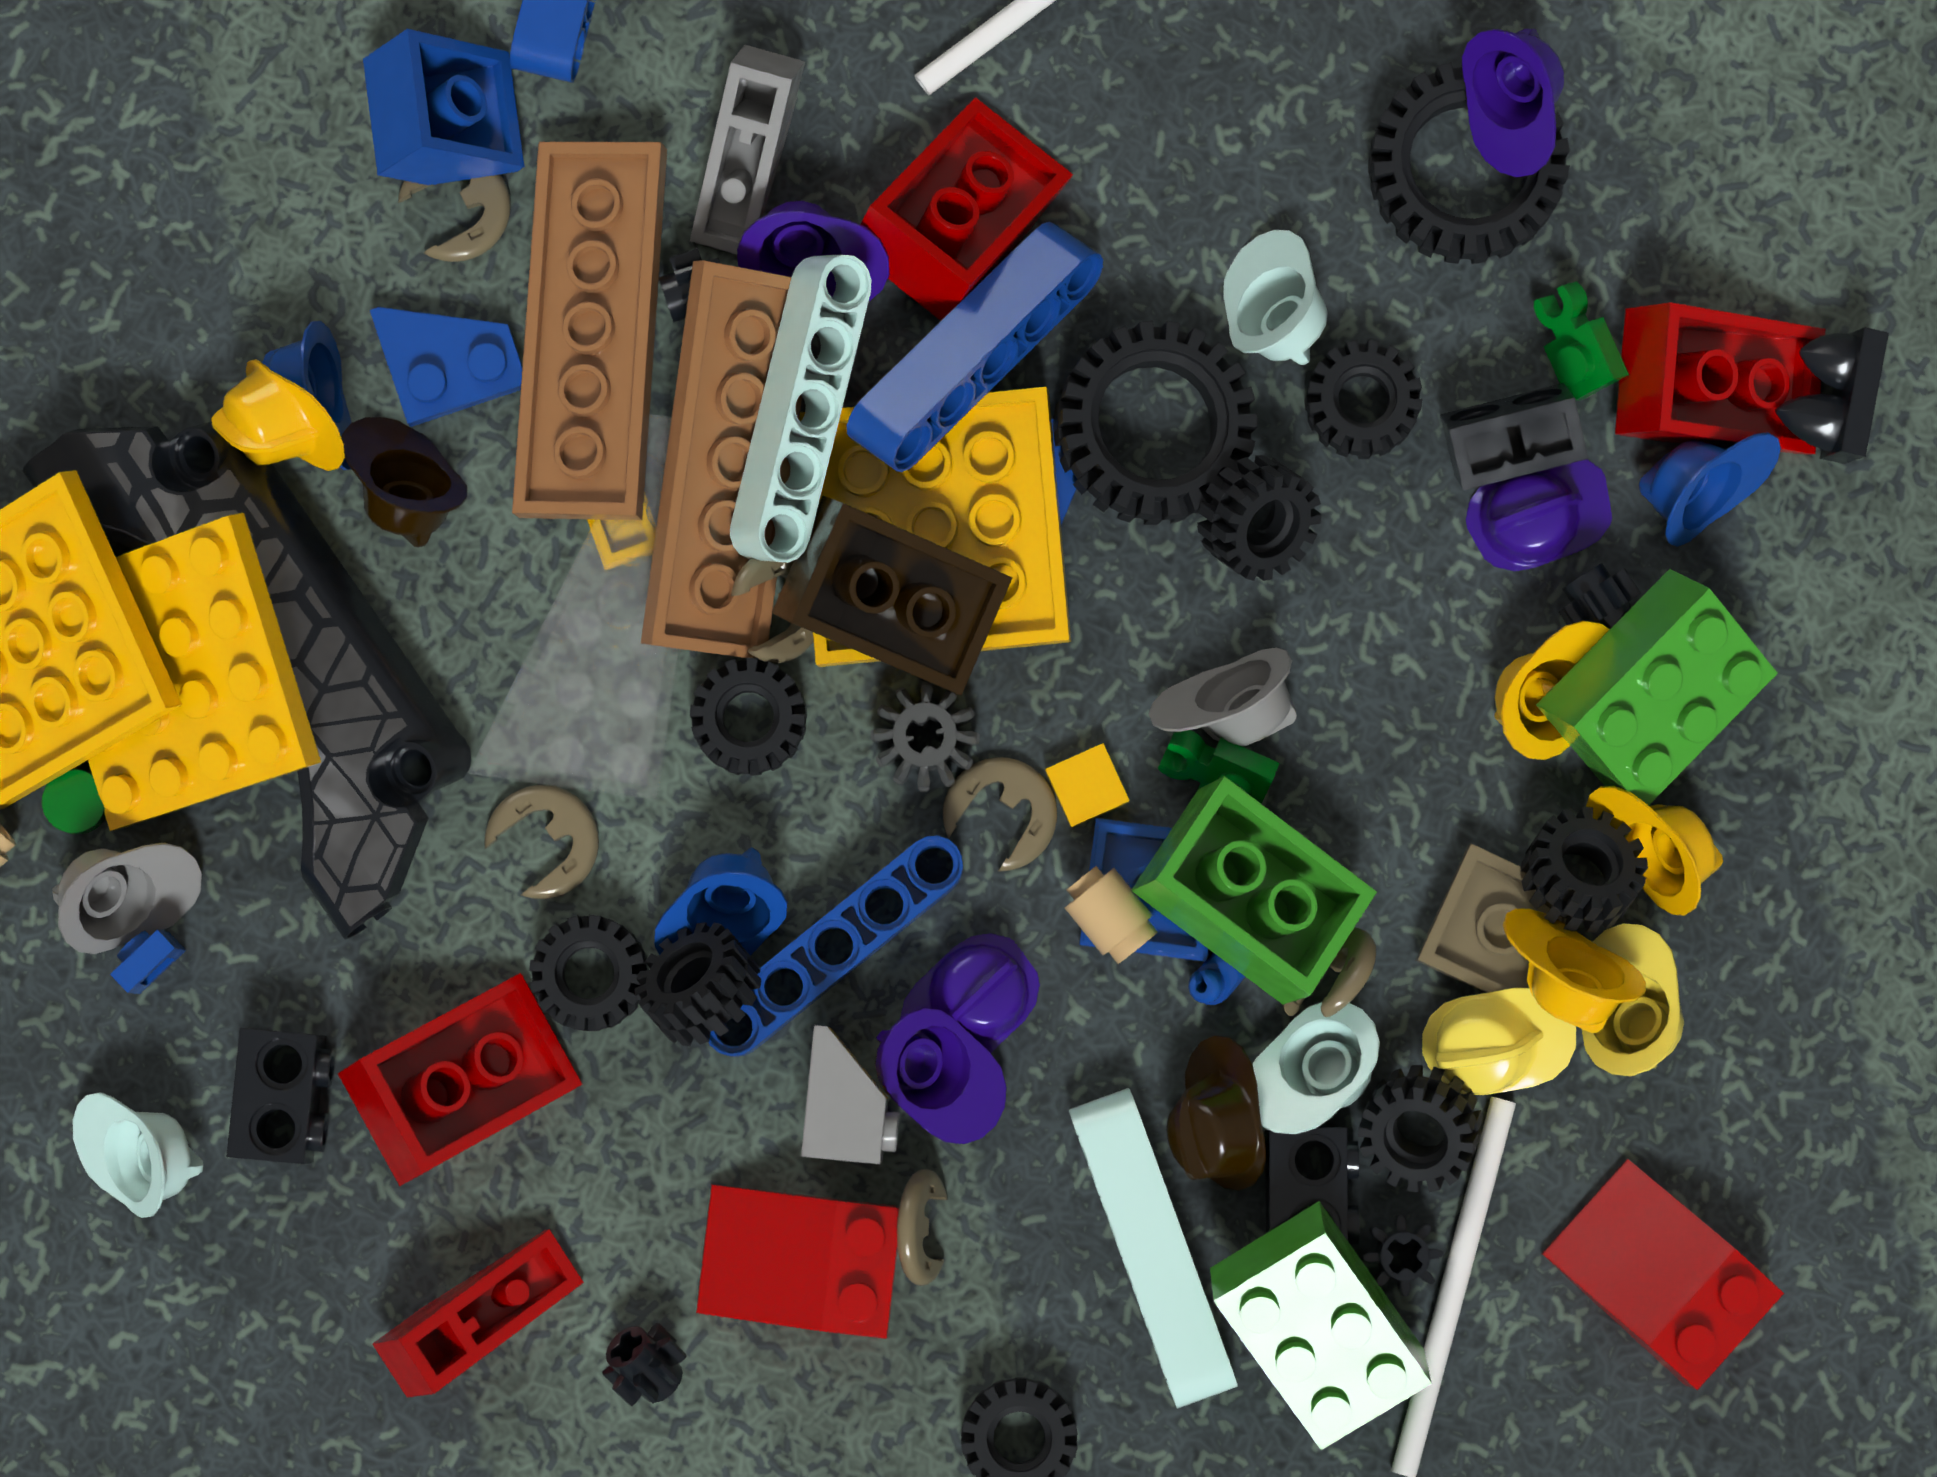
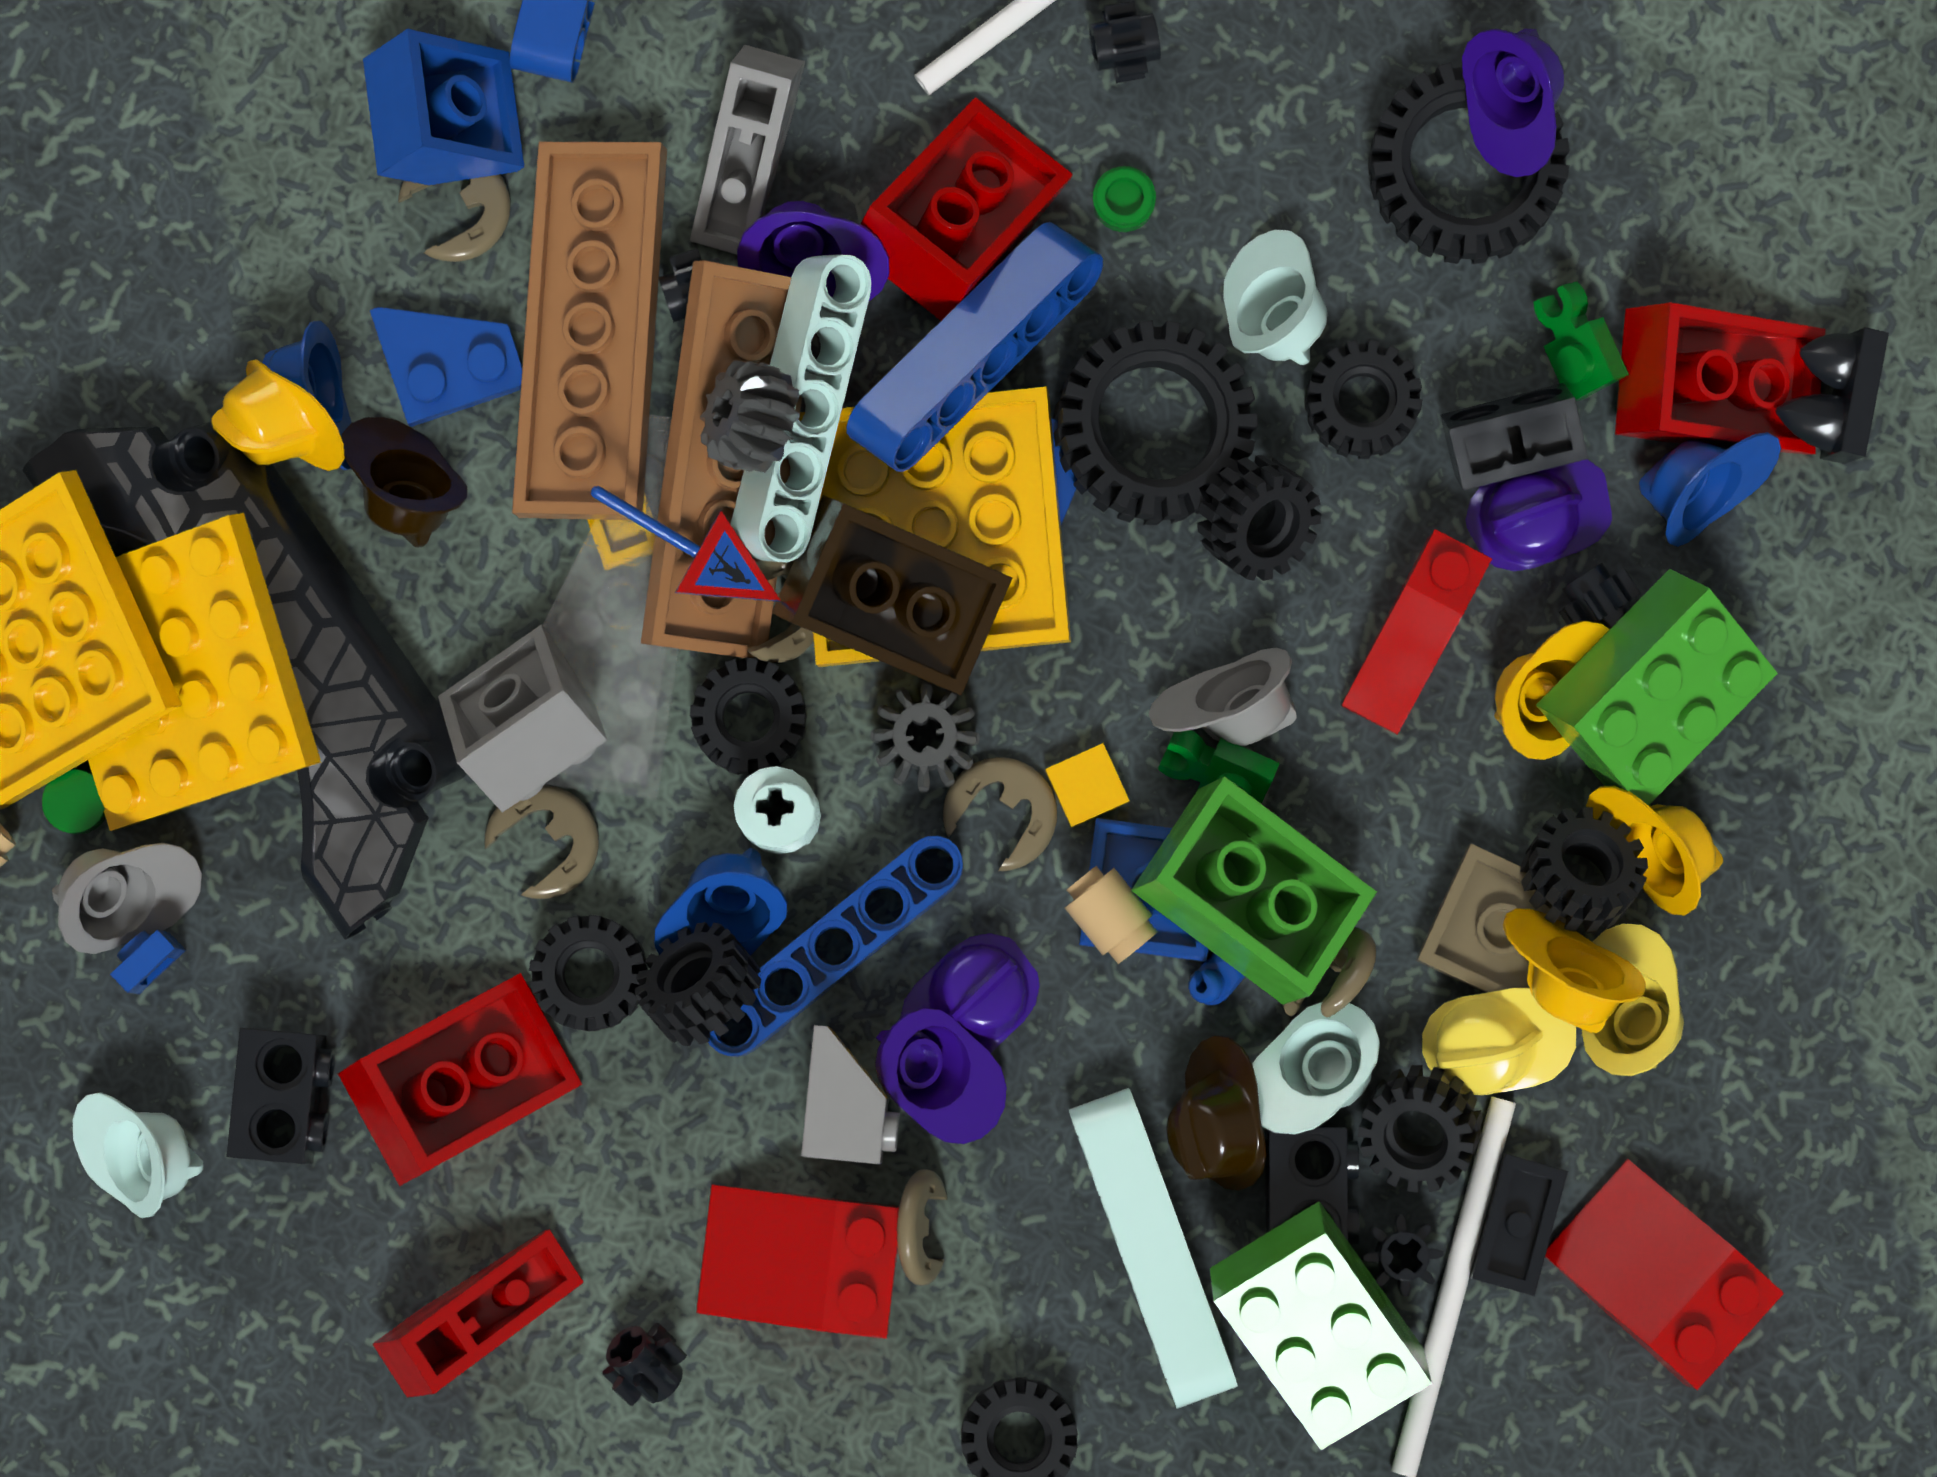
none -> light grey slope [438,625,607,813]
none -> piece [591,486,781,602]
none -> dark grey gear [700,360,800,473]
none -> light aqua piece [734,766,821,854]
none -> black gear [1089,0,1161,83]
none -> green tile [1092,166,1156,232]
none -> red slope [1341,529,1492,735]
none -> black plate [1469,1153,1568,1296]

